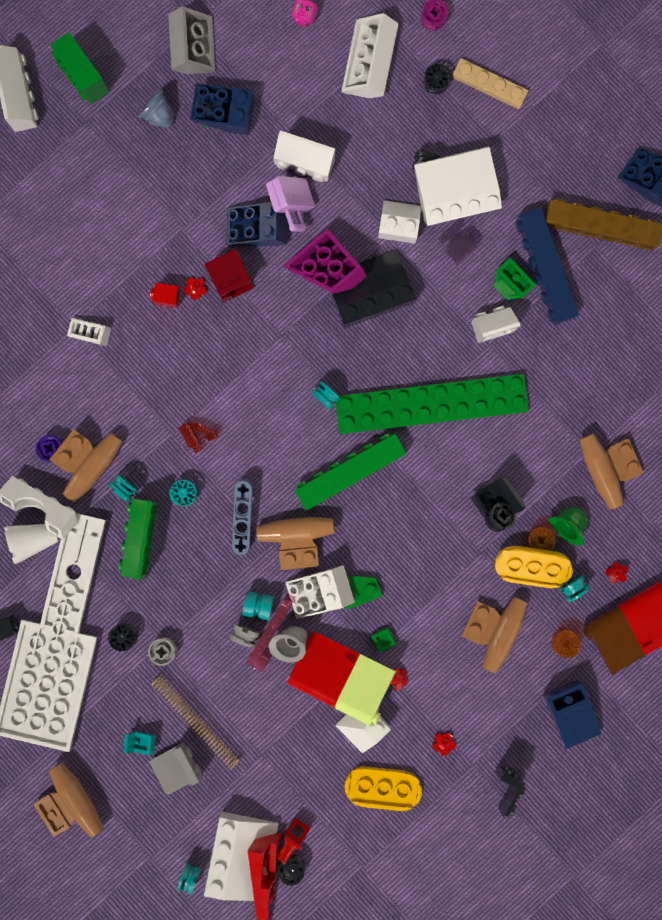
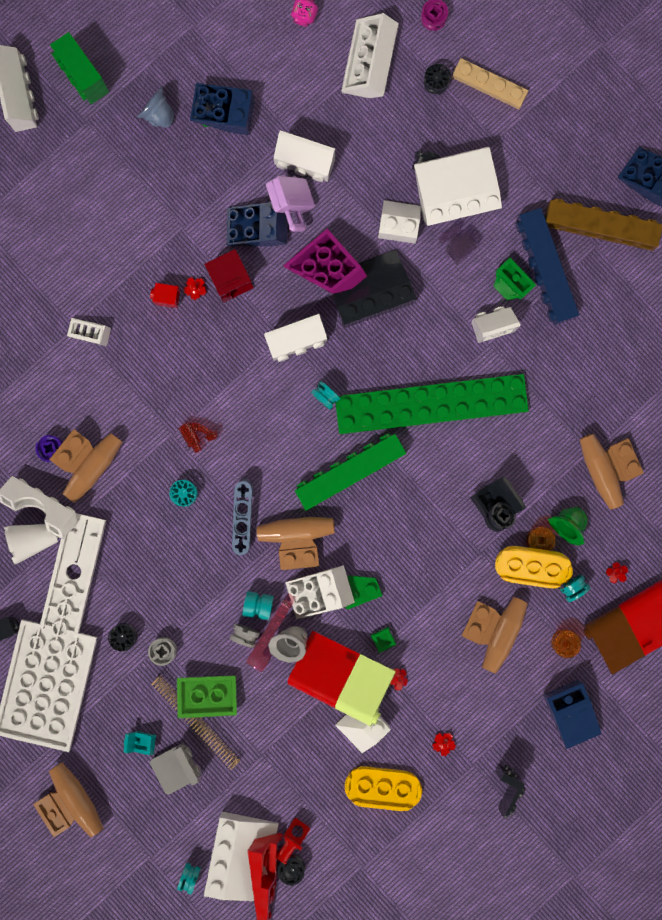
teal wheel [108,473,138,502] -> none
green slope [118,498,158,580] -> none
light grey slope [168,6,215,74] -> none
none -> bright green plate [177,676,237,718]
none -> white slope [264,314,327,362]

